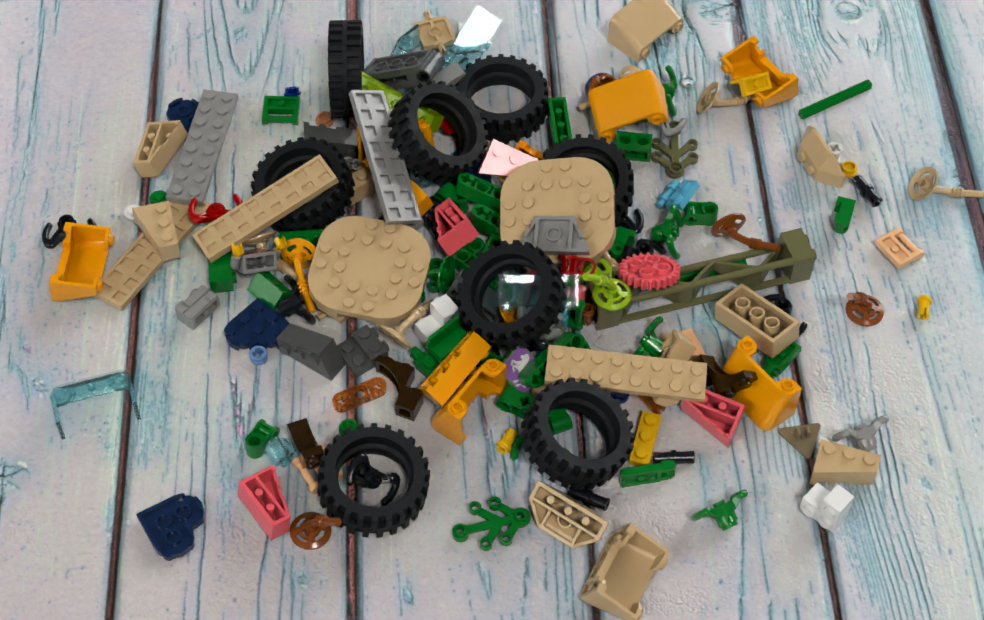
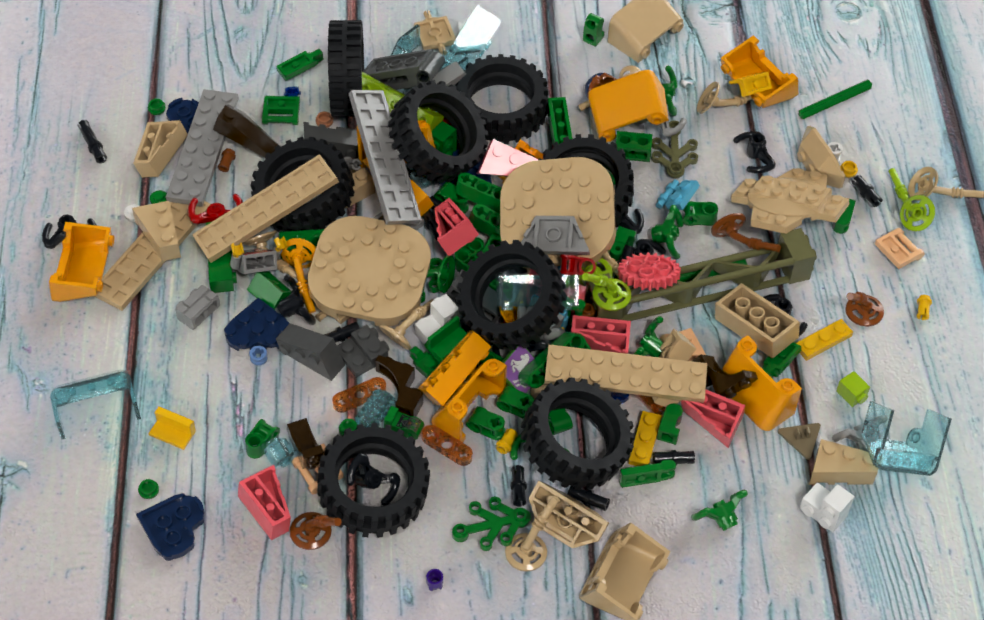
none -> black pin [77,120,107,164]
none -> green plate [138,479,159,499]
none -> green plate [148,98,166,115]
none -> yellow panel [148,406,196,450]
none -> dark brown wedge [213,104,281,158]
none -> dark orange pin [218,148,236,172]
none -> green hinge [276,49,324,81]
none -> black pin [324,322,359,342]
none -> clear light blue piece [355,389,396,428]
none -> green leg [384,406,424,440]
none -> clear orange beam [422,425,473,466]
none -> dark purple hose [426,569,443,591]
none -> green brick [432,121,457,156]
none -> green piece [466,406,505,440]
none -> tan dish [505,496,560,571]
none -> black pin [511,465,527,507]
none -> coral wedge [571,315,631,354]
none -> green leg [583,13,605,47]
none -> green leg [657,403,683,445]
none -> tan plate [731,168,849,234]
none -> black piece [733,131,776,173]
none -> yellow plate [796,319,853,361]
none -> lime brick [836,371,870,407]
none -> clear light blue windscreen [862,401,952,476]
none -> lime dish [888,168,935,231]

